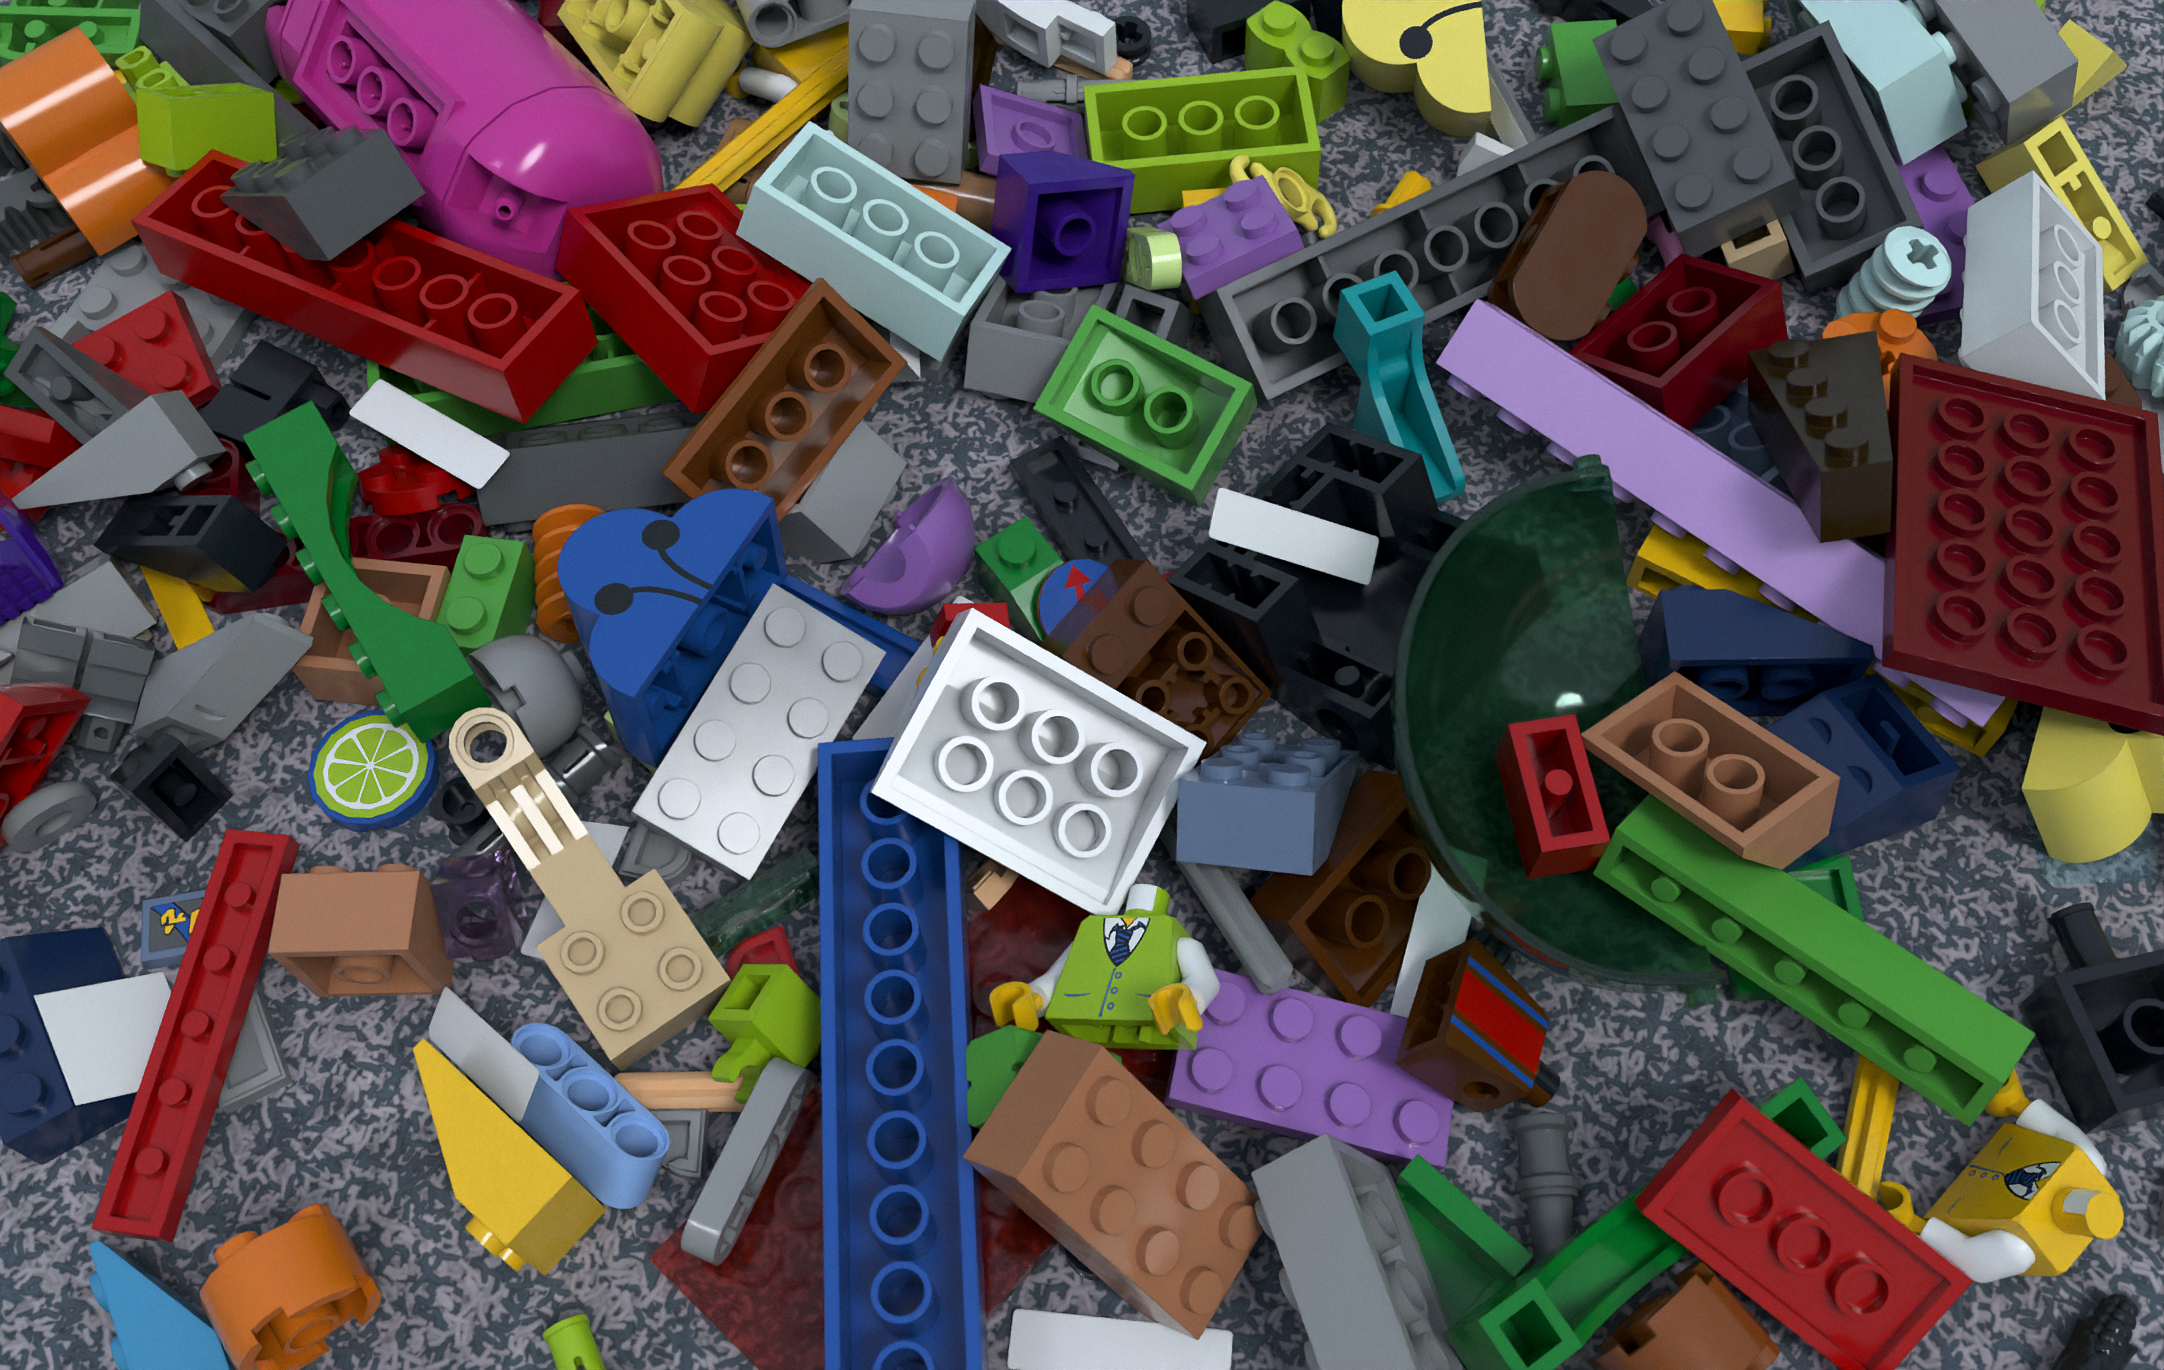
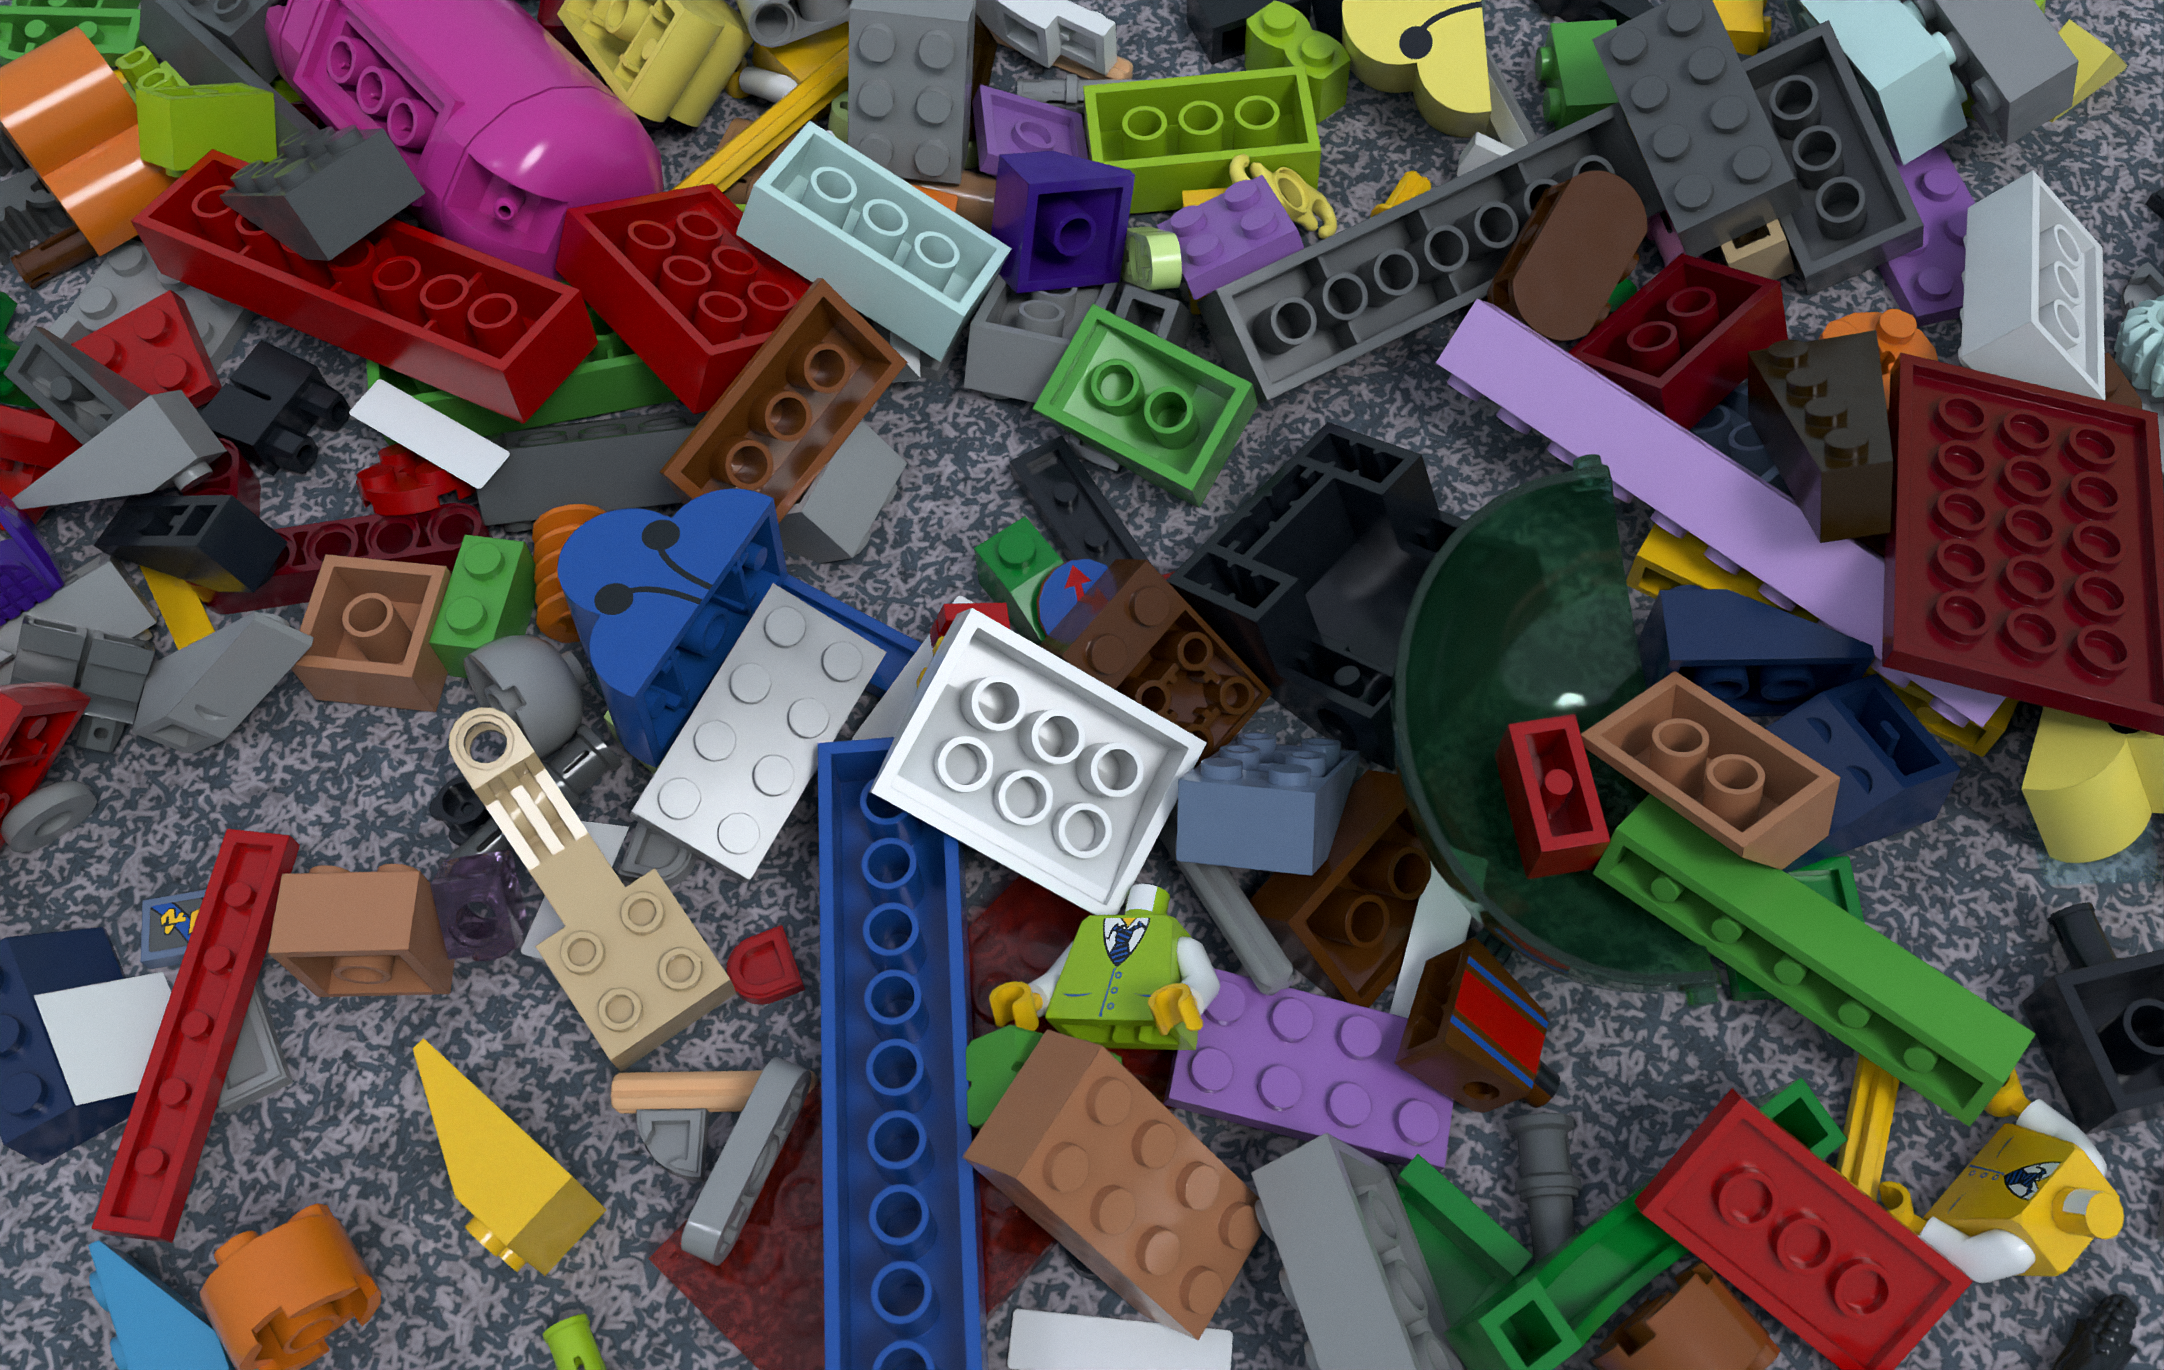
black slope [108,730,233,843] -> none
green arch [243,400,493,744] -> none
tile [307,710,440,832] -> none
white sticker [429,987,539,1123] -> none
light blue beam [510,1023,671,1209] -> none
tile [690,846,819,959] -> none
lime brick [707,964,821,1104] -> none
medium lavender cylinder [839,477,975,617] -> none
light nougat tile [966,858,1019,911] -> none
black bush [1112,16,1151,67] -> none
white sticker [1209,488,1379,585] -> none
teal arch [1333,270,1466,505] -> none
light aqua piece [1833,226,1951,321] -> none
light yellow slope [1975,115,2150,293] -> none

